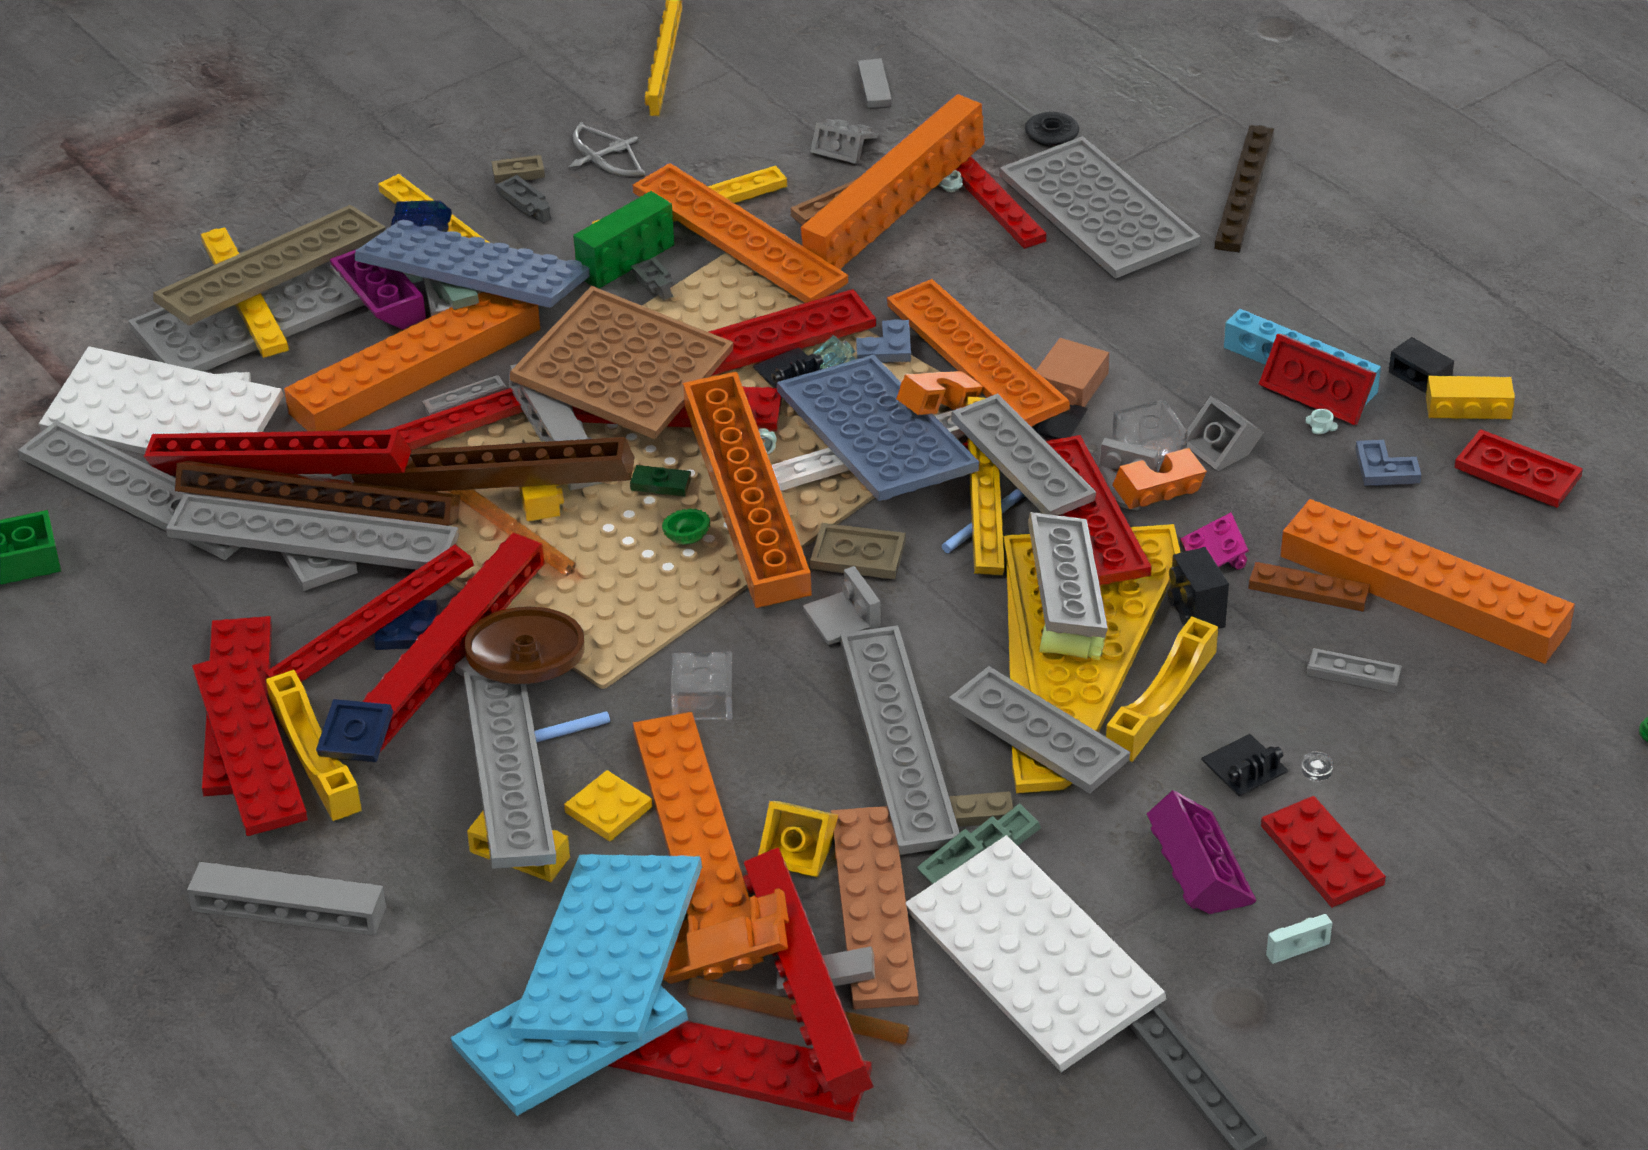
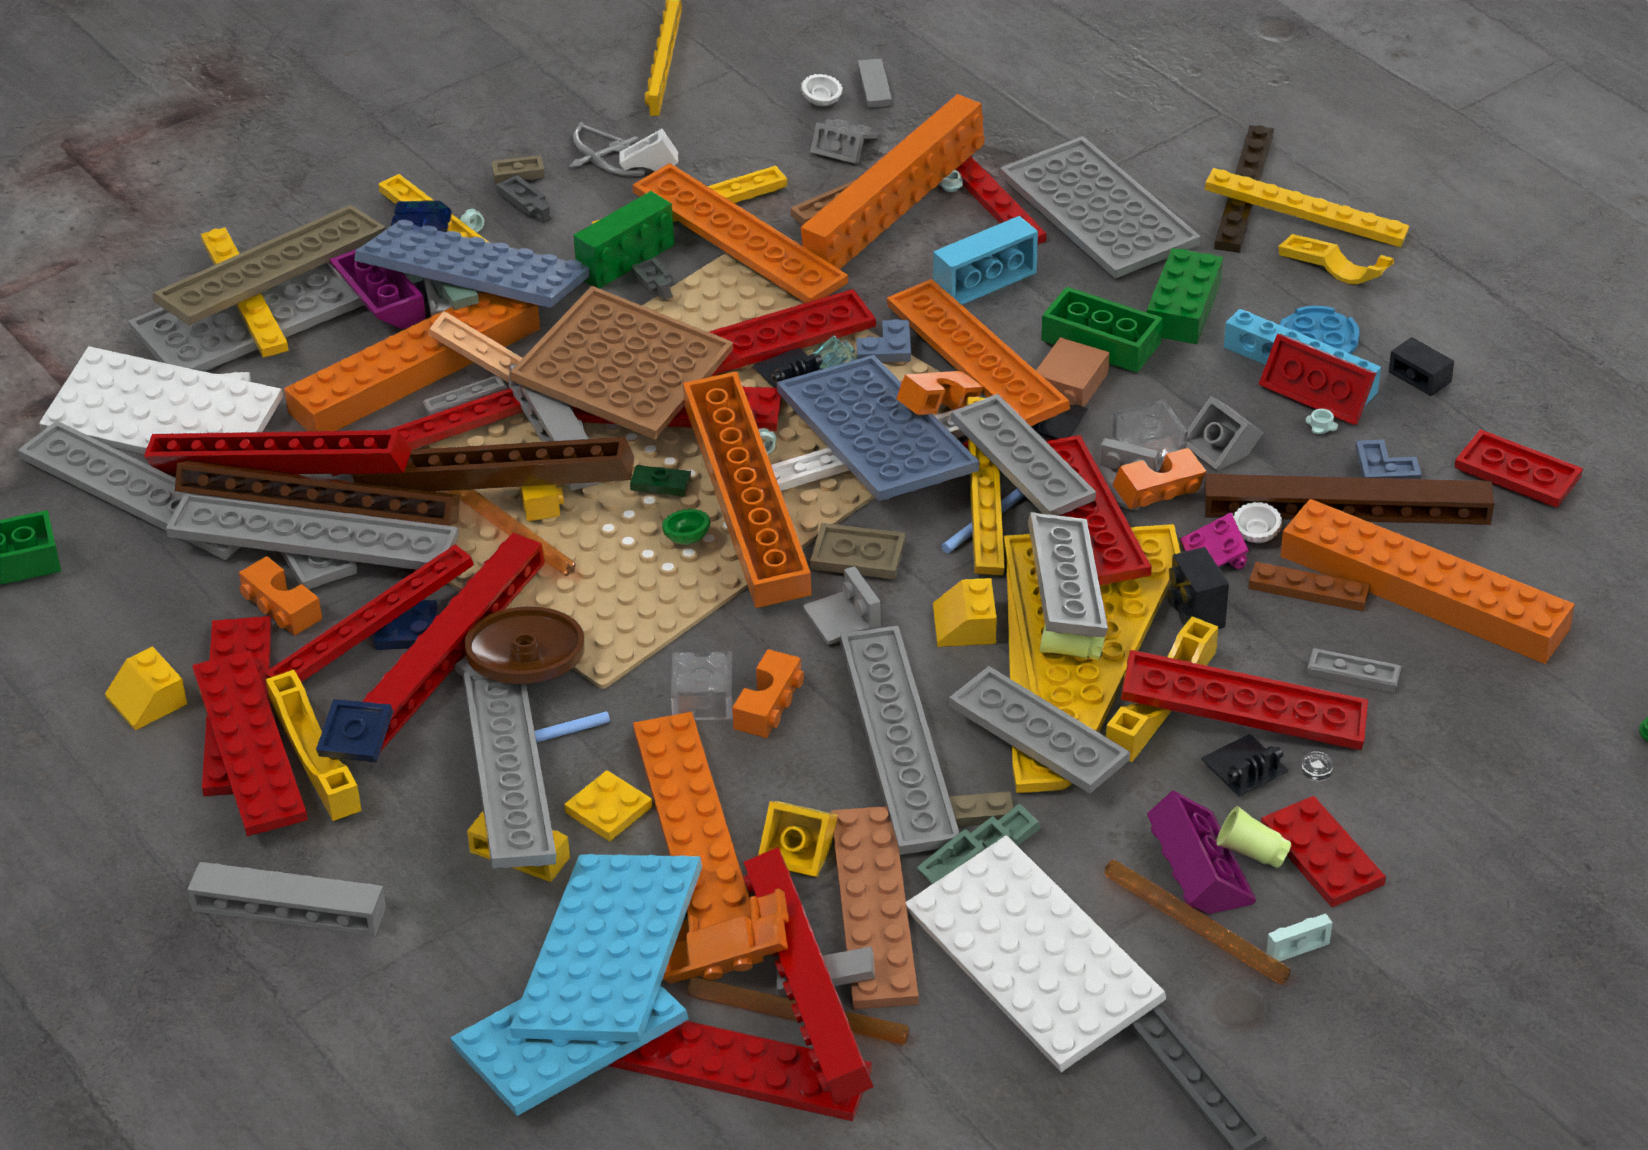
black wheel [1025,111,1079,145] -> none
yellow brick [1426,376,1515,419] -> none
none -> yellow slope [105,646,187,731]
none -> orange arch [239,556,322,636]
none -> light nougat plate [428,311,522,383]
none -> light aqua plate [460,209,484,233]
none -> white arch [619,129,678,172]
none -> orange arch [732,649,804,738]
none -> white hat [801,74,843,106]
none -> medium azure brick [933,216,1038,305]
none -> yellow slope [933,578,997,647]
none -> green brick [1041,286,1163,373]
none -> clear orange axle [1104,859,1291,984]
none -> red plate [1121,650,1368,750]
none -> green brick [1146,248,1223,344]
none -> yellow plate [1204,168,1410,248]
none -> reddish brown brick [1204,474,1494,525]
none -> yellowish green plant [1217,806,1291,868]
none -> white hat [1233,502,1282,543]
none -> yellow piece [1278,234,1394,284]
none -> dark azure tile [1279,306,1359,354]

